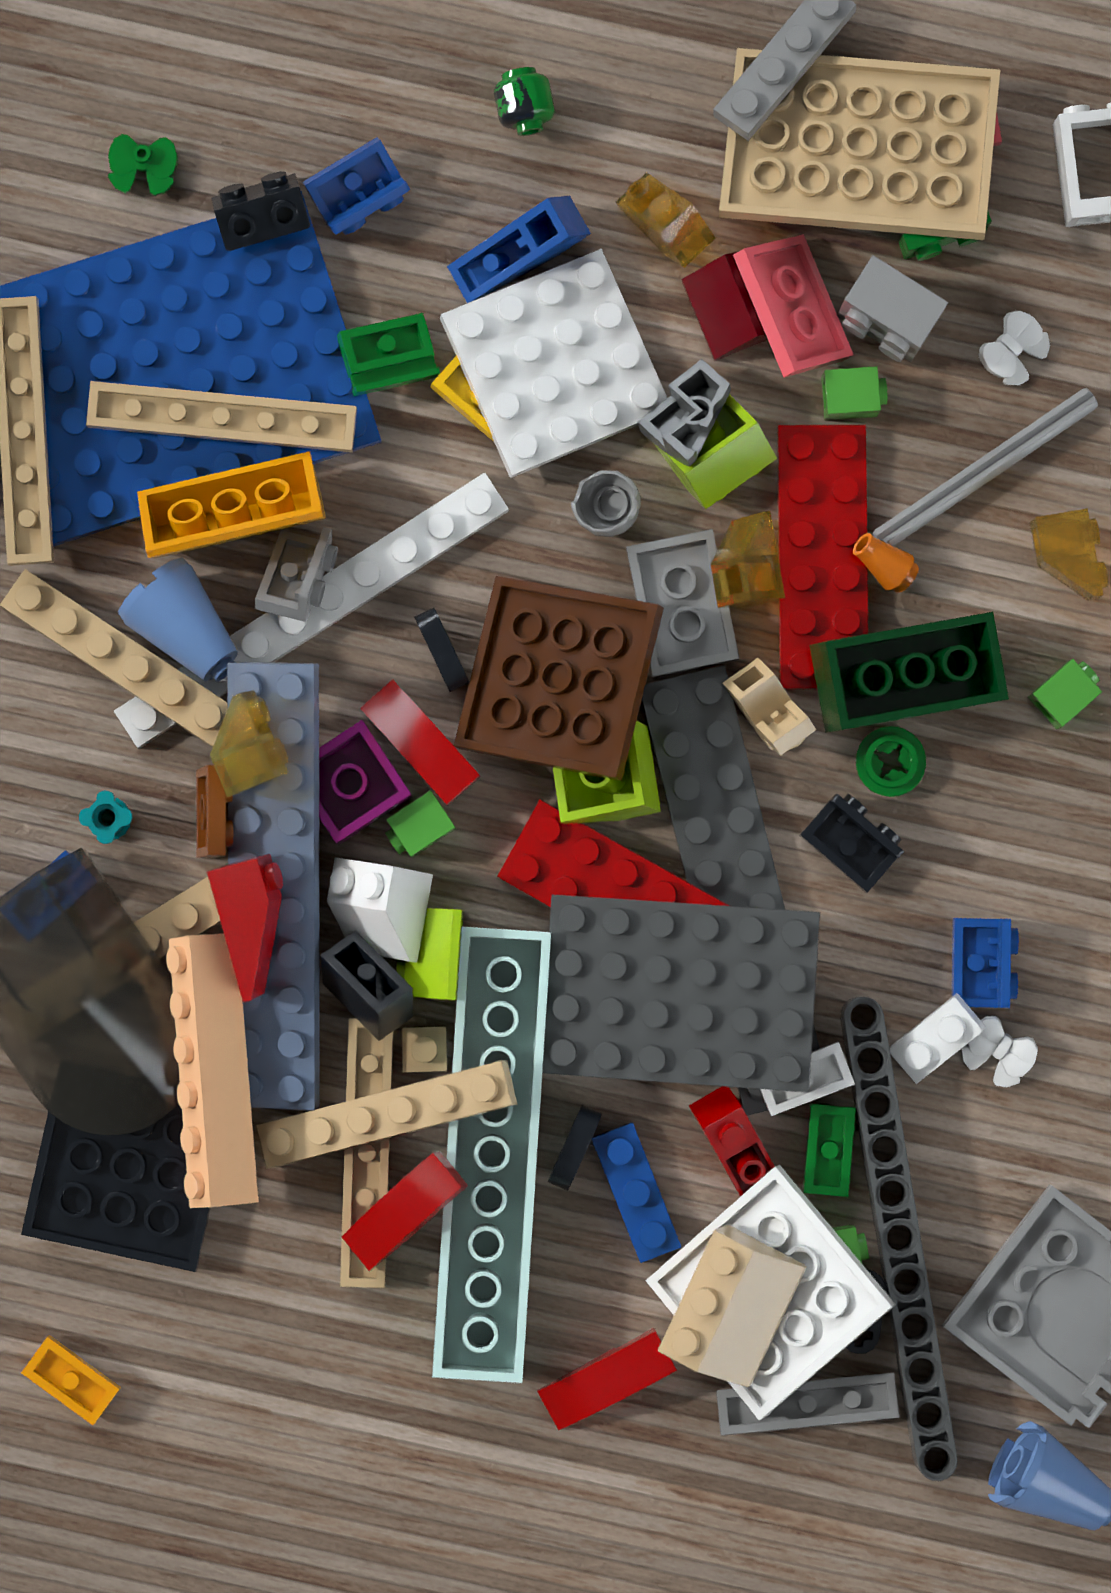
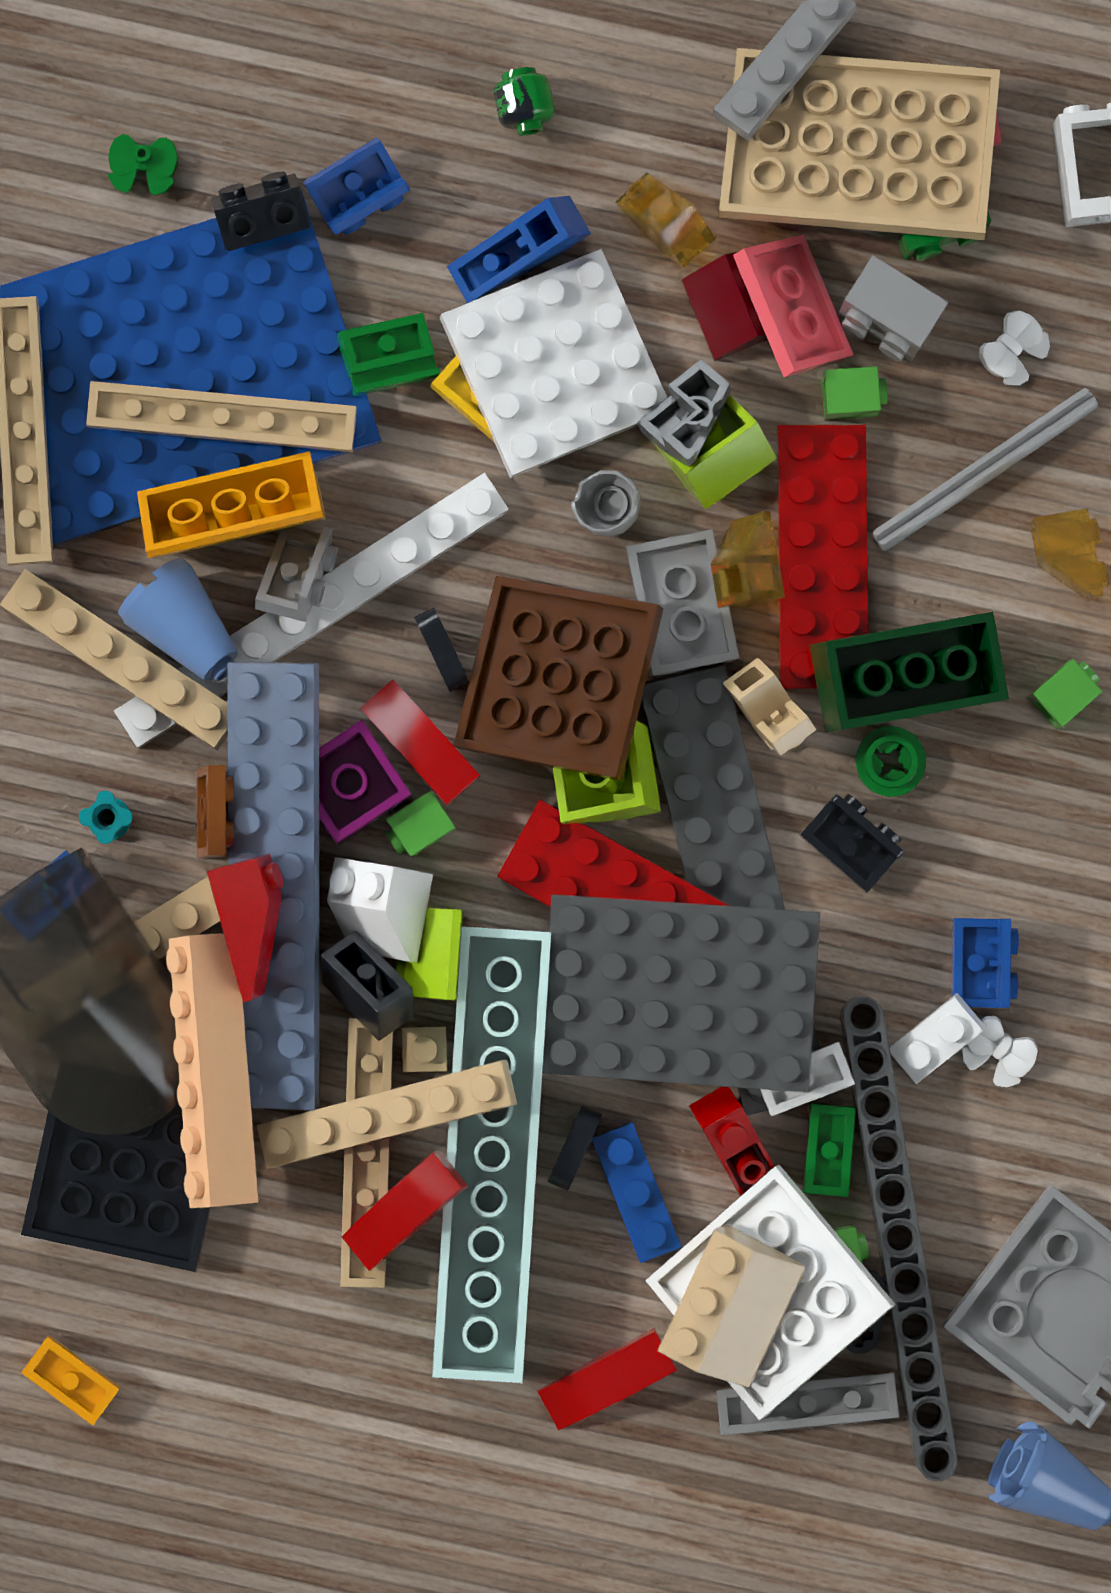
clear yellow slope [210,690,288,797] -> none
orange cone [853,533,919,593] -> none

